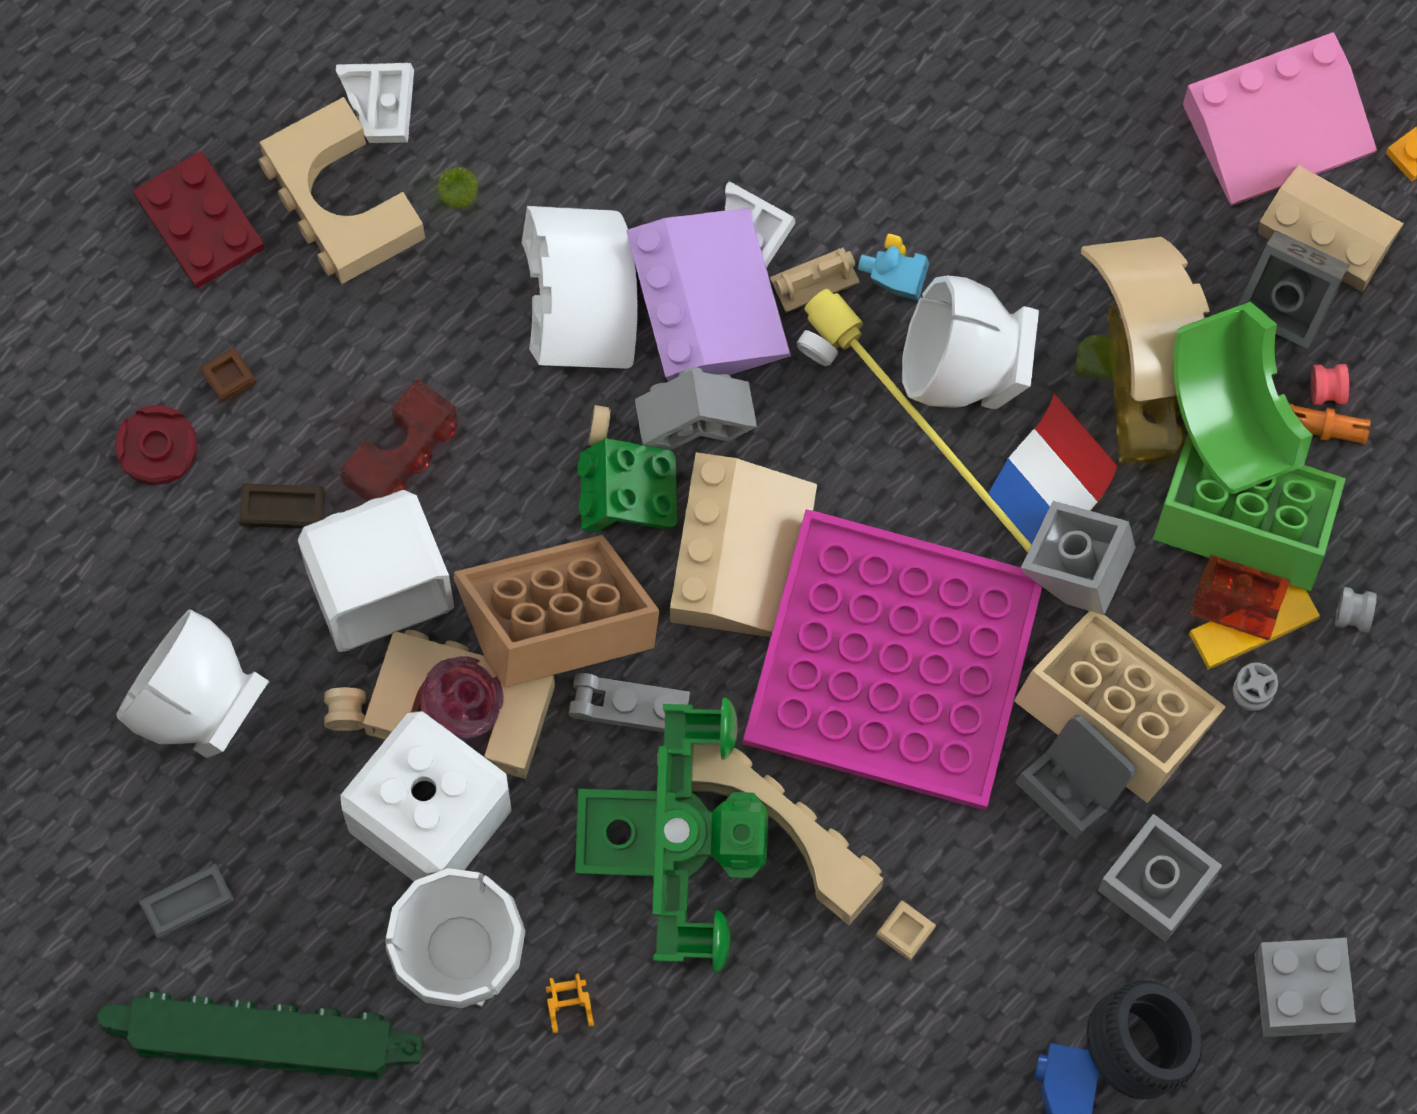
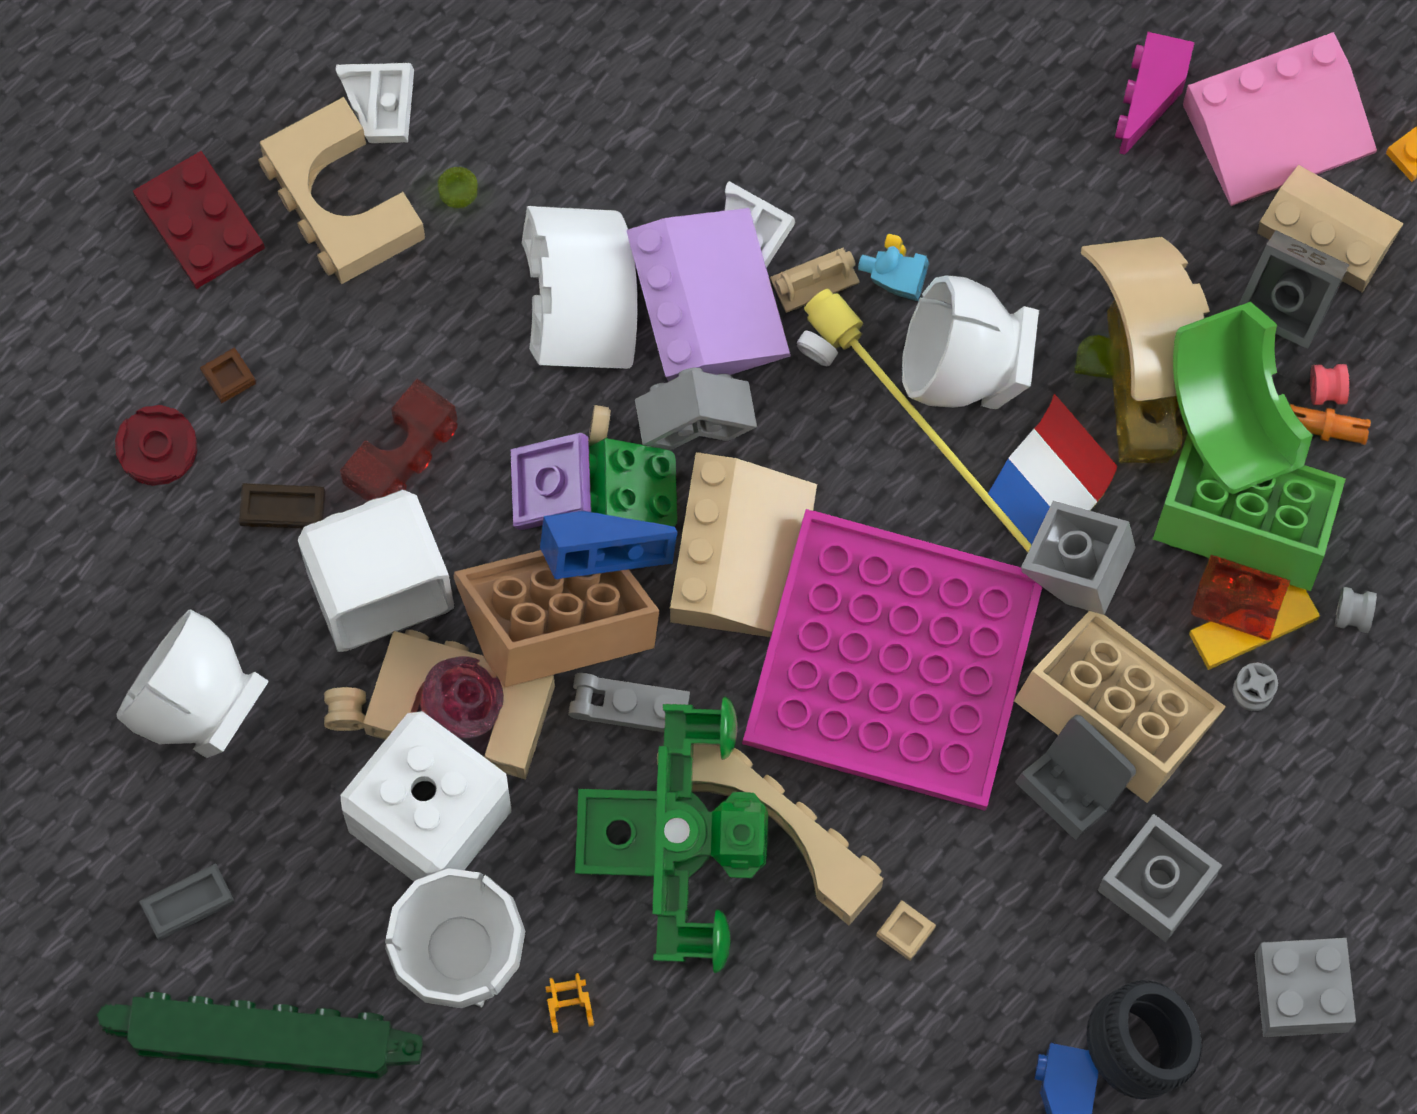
none -> medium lavender tile [511,433,591,530]
none -> blue slope [540,511,677,579]
none -> dark pink slope [1115,32,1194,155]

